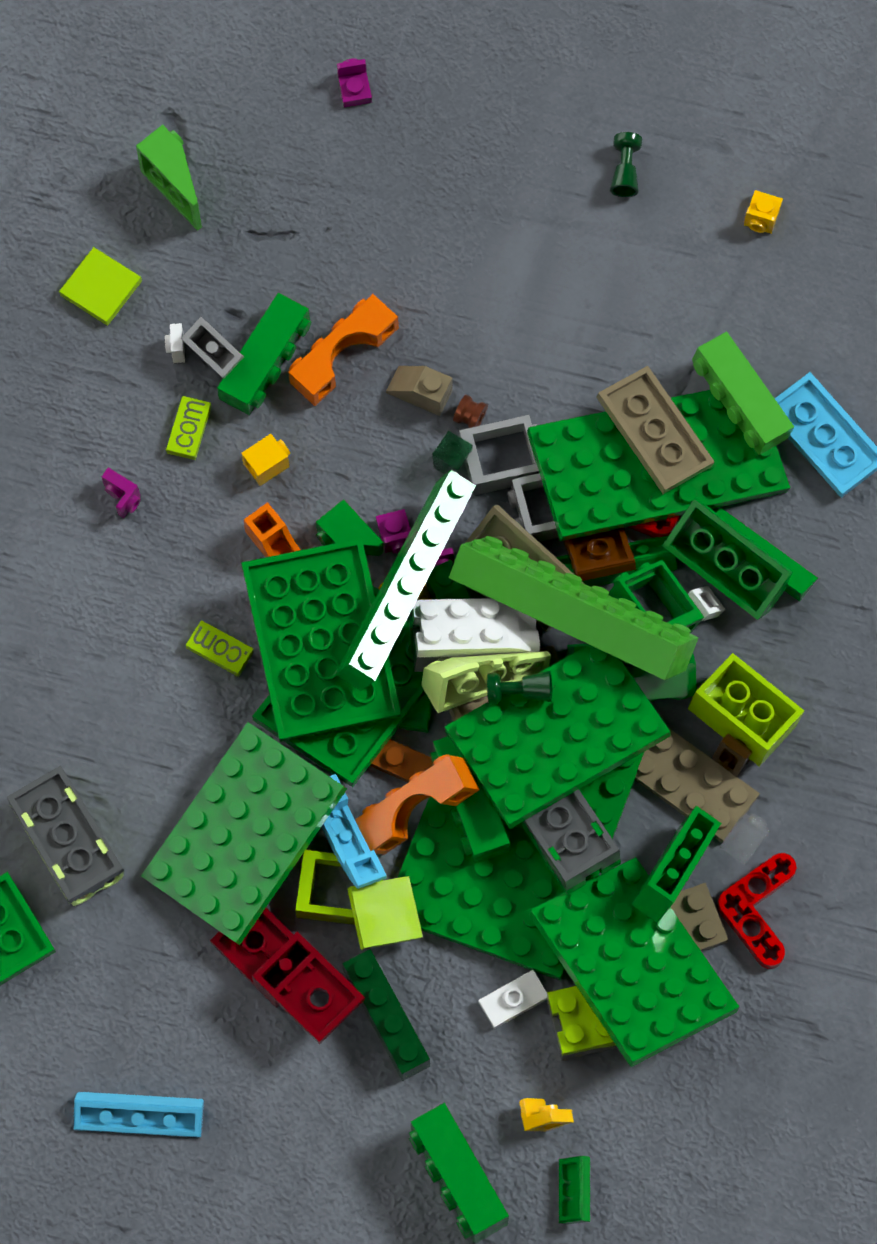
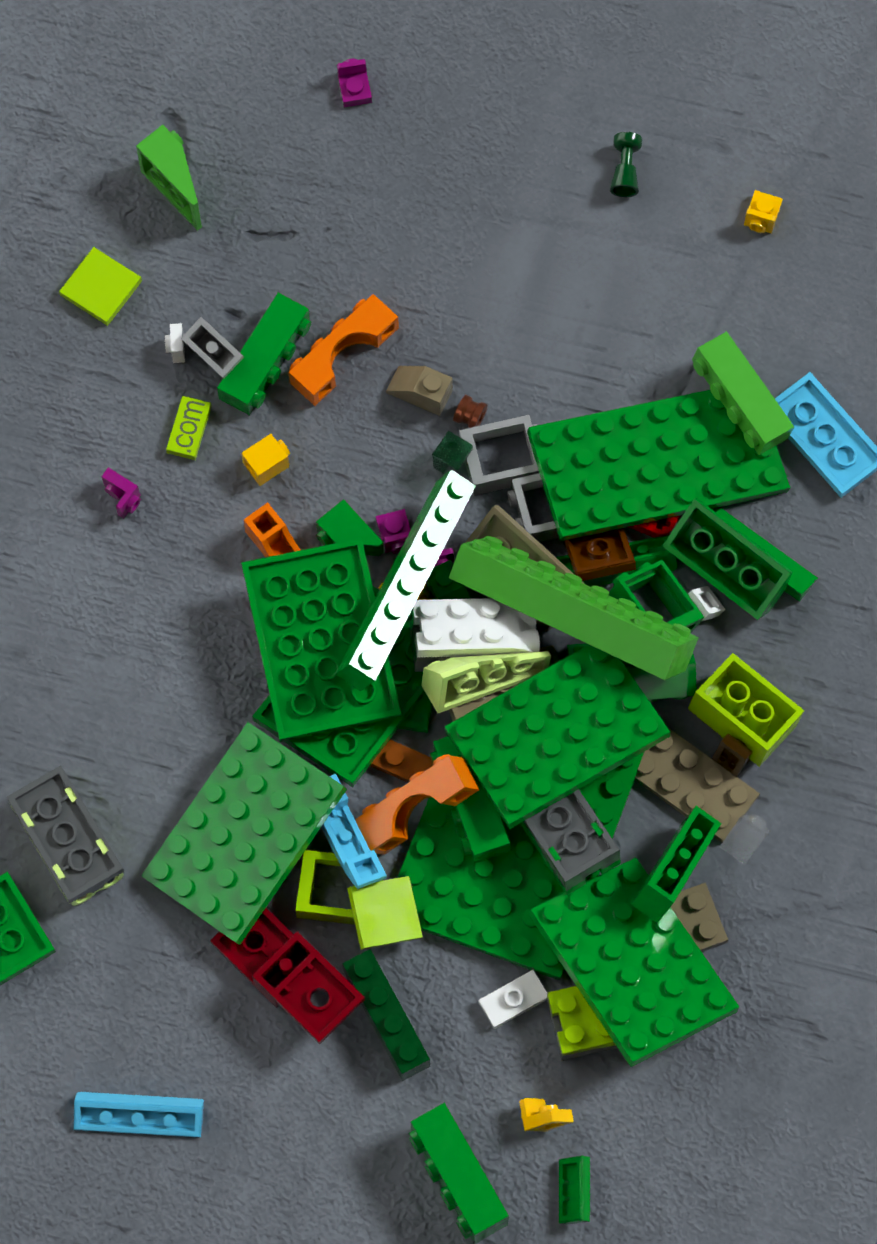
lime tile [185,620,254,677] -> none
dark green piece [487,671,553,704] -> none
dark tan plate [596,366,714,494] -> none
red beam [718,853,797,969] -> none

